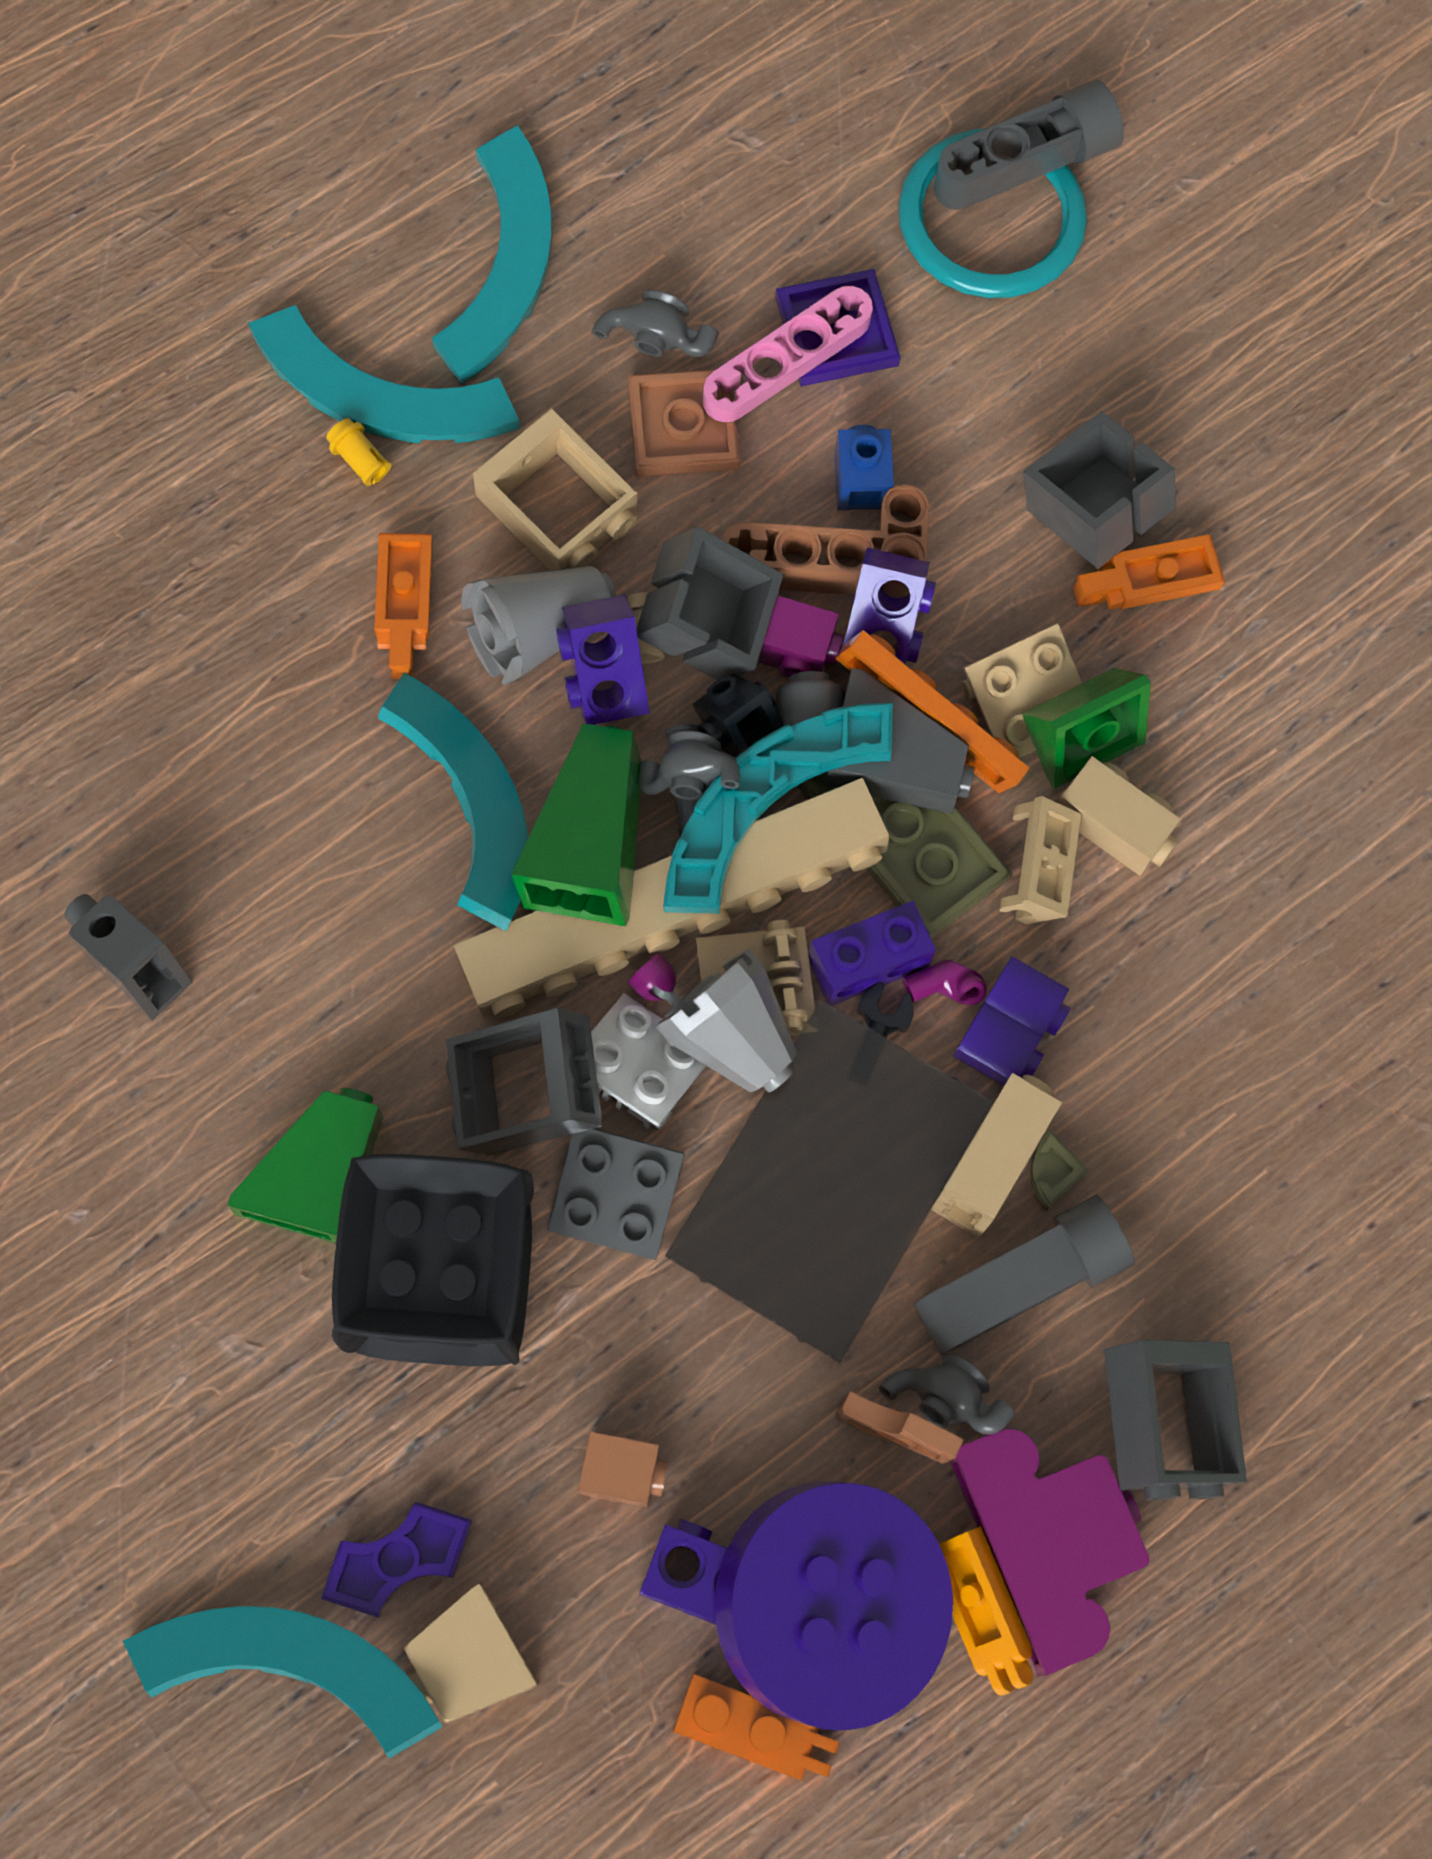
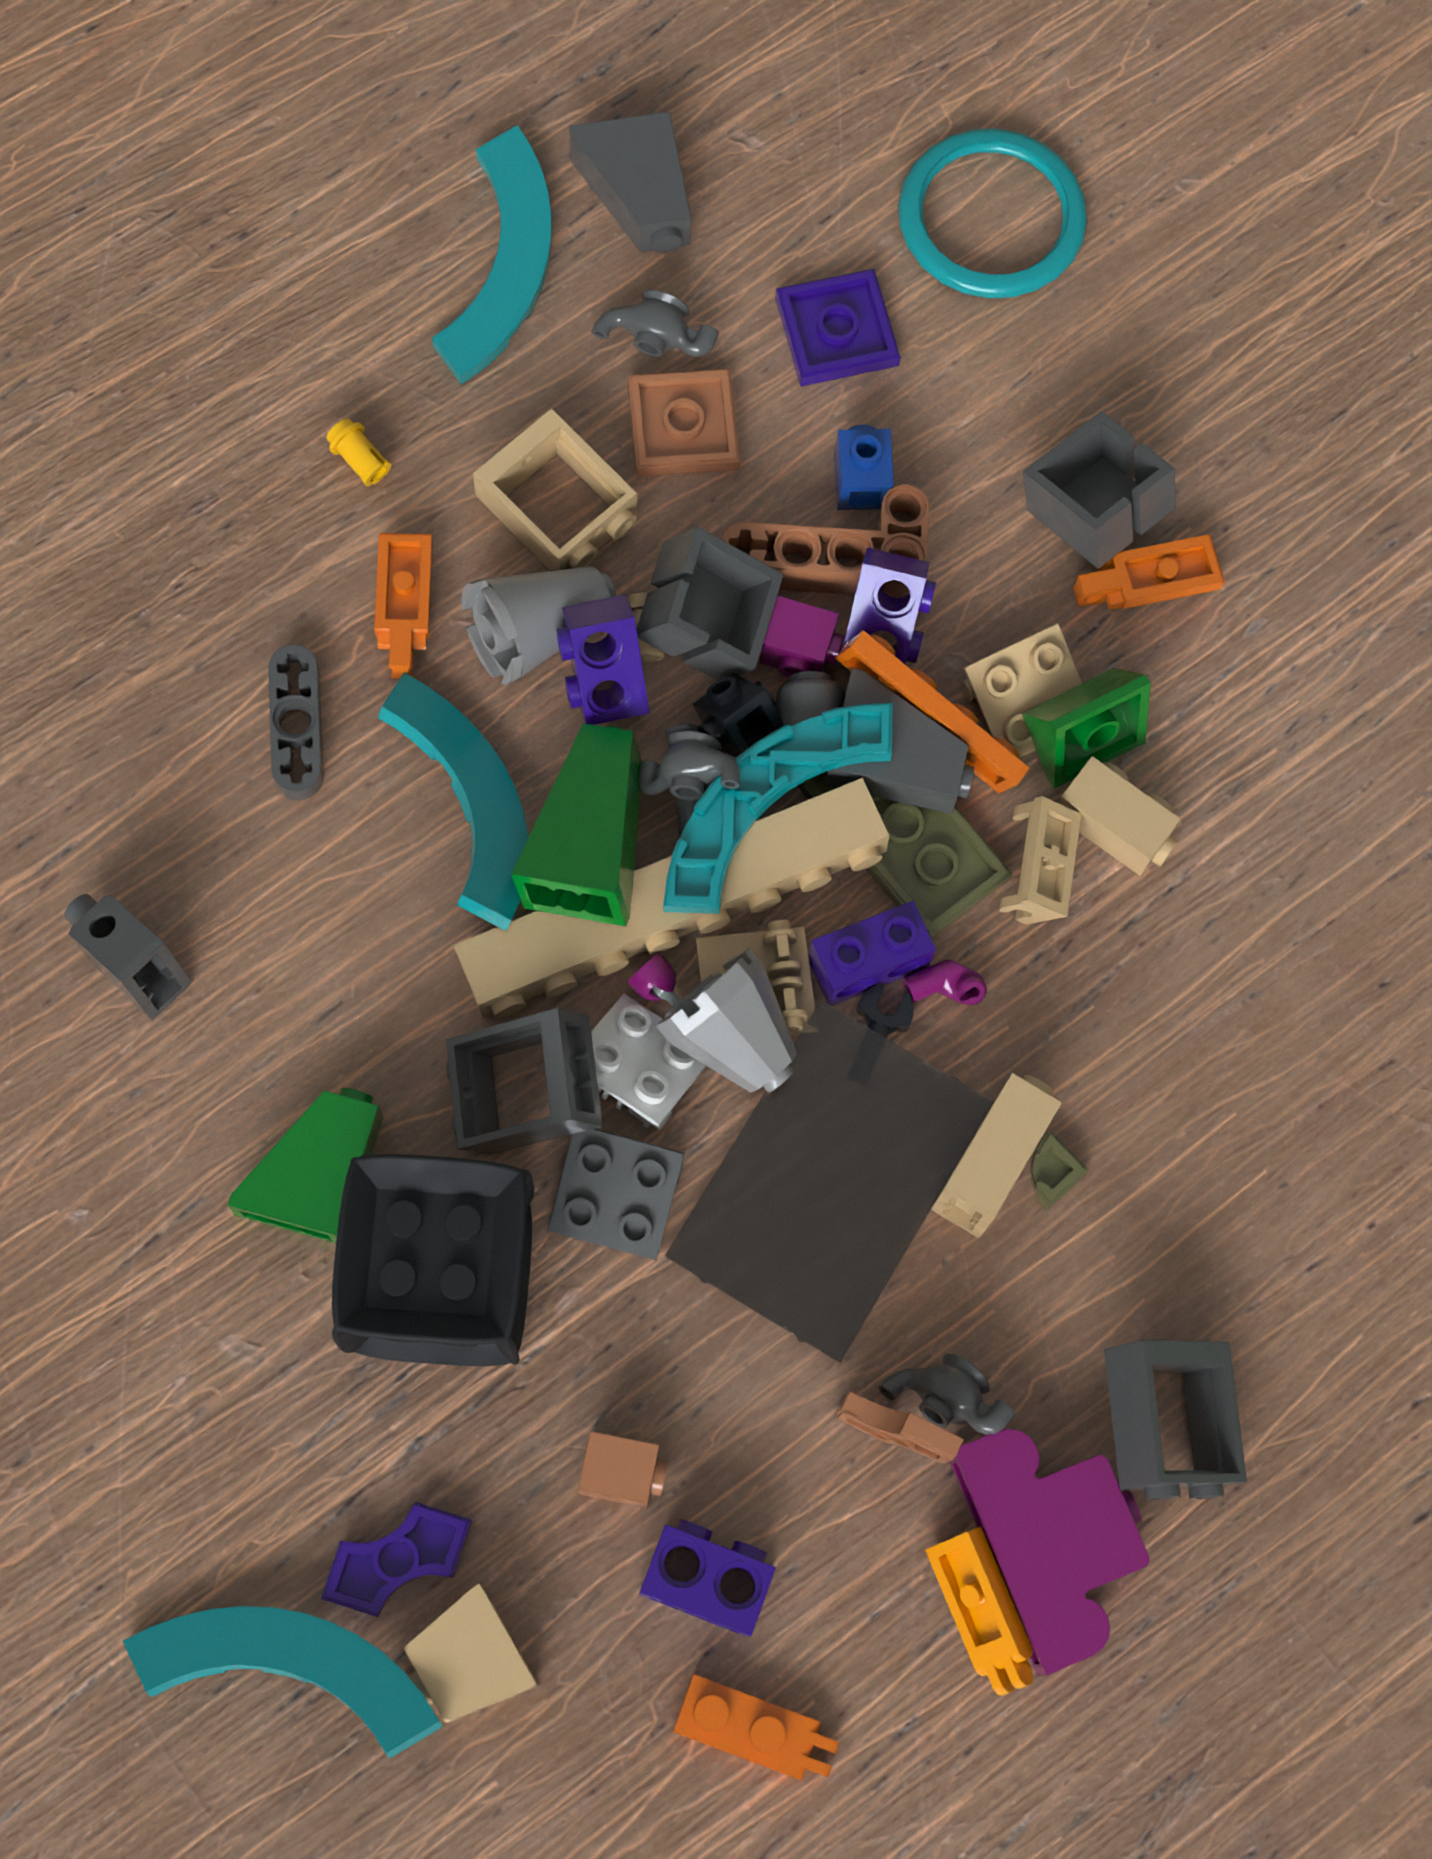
teal tile [248,305,520,443] -> none
bright pink beam [703,286,873,422] -> none
dark purple brick [715,1481,953,1730] -> none
dark grey beam [914,1194,1135,1355] -> none
dark grey beam [934,79,1124,209] -> none
dark purple brick [953,956,1071,1086] -> none
none -> dark grey beam [268,645,324,800]
none -> dark grey slope [569,112,691,252]

